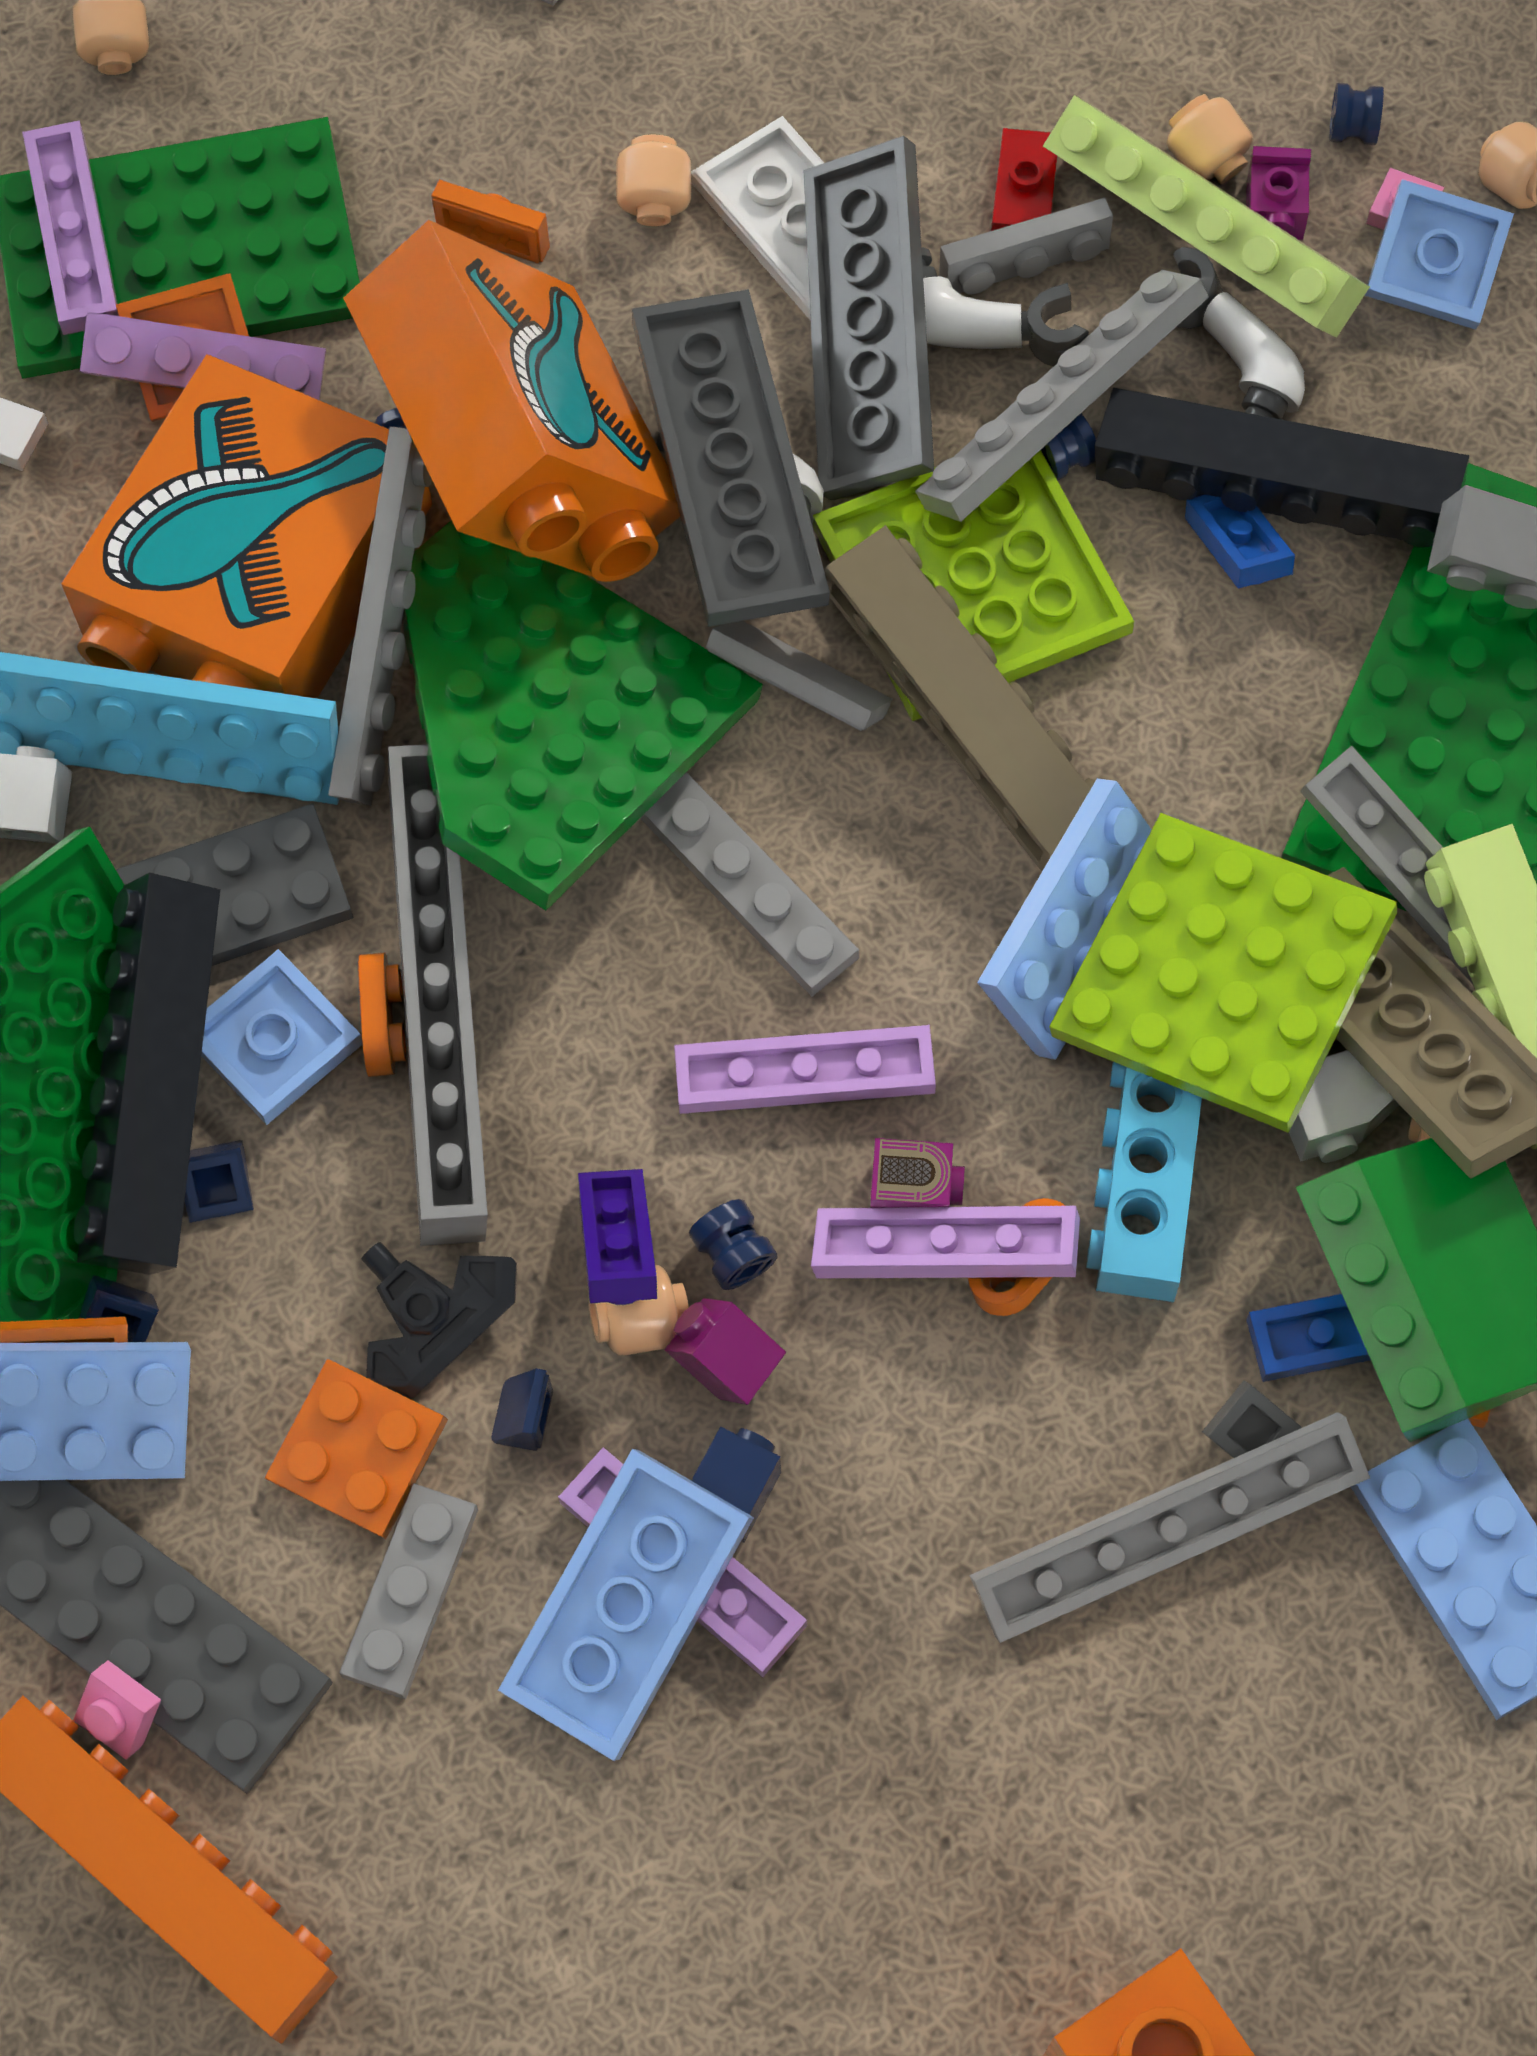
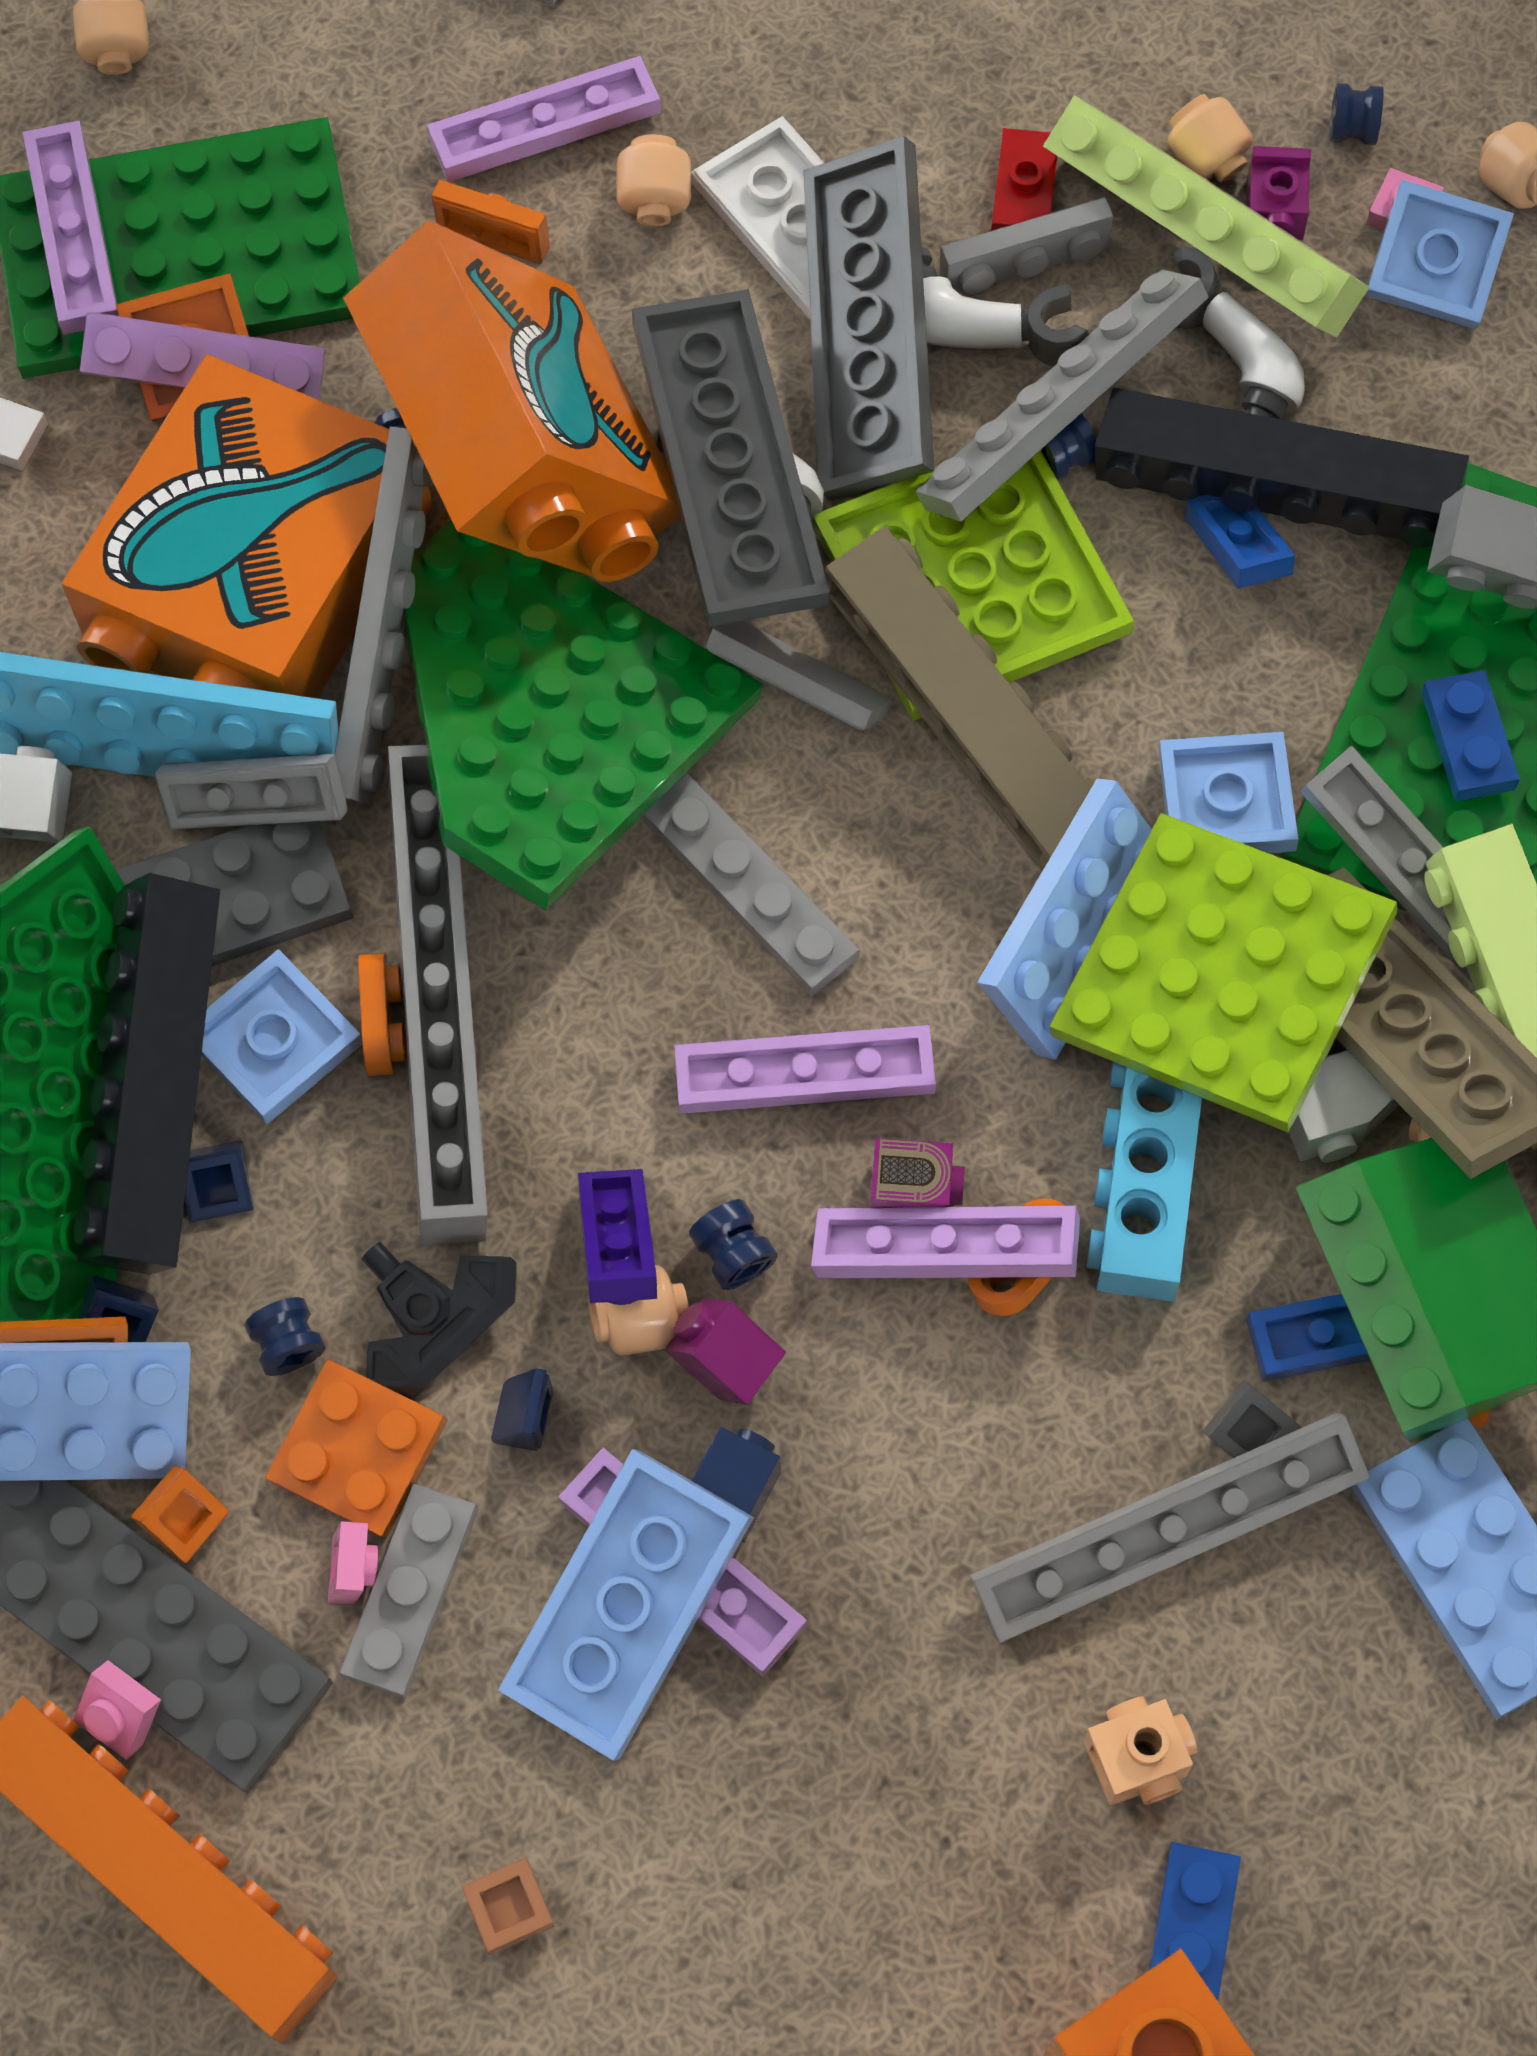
none -> orange plate [130,1465,230,1563]
none -> light grey tile [155,754,348,830]
none -> dark blue wheel [244,1297,326,1376]
none -> bright pink plate [328,1521,378,1605]
none -> lavender plate [427,56,661,182]
none -> nougat plate [461,1857,555,1955]
none -> light nougat brick [1083,1696,1197,1806]
none -> blue plate [1149,1842,1241,2000]
none -> light blue plate [1158,732,1298,853]
none -> blue plate [1421,670,1520,802]

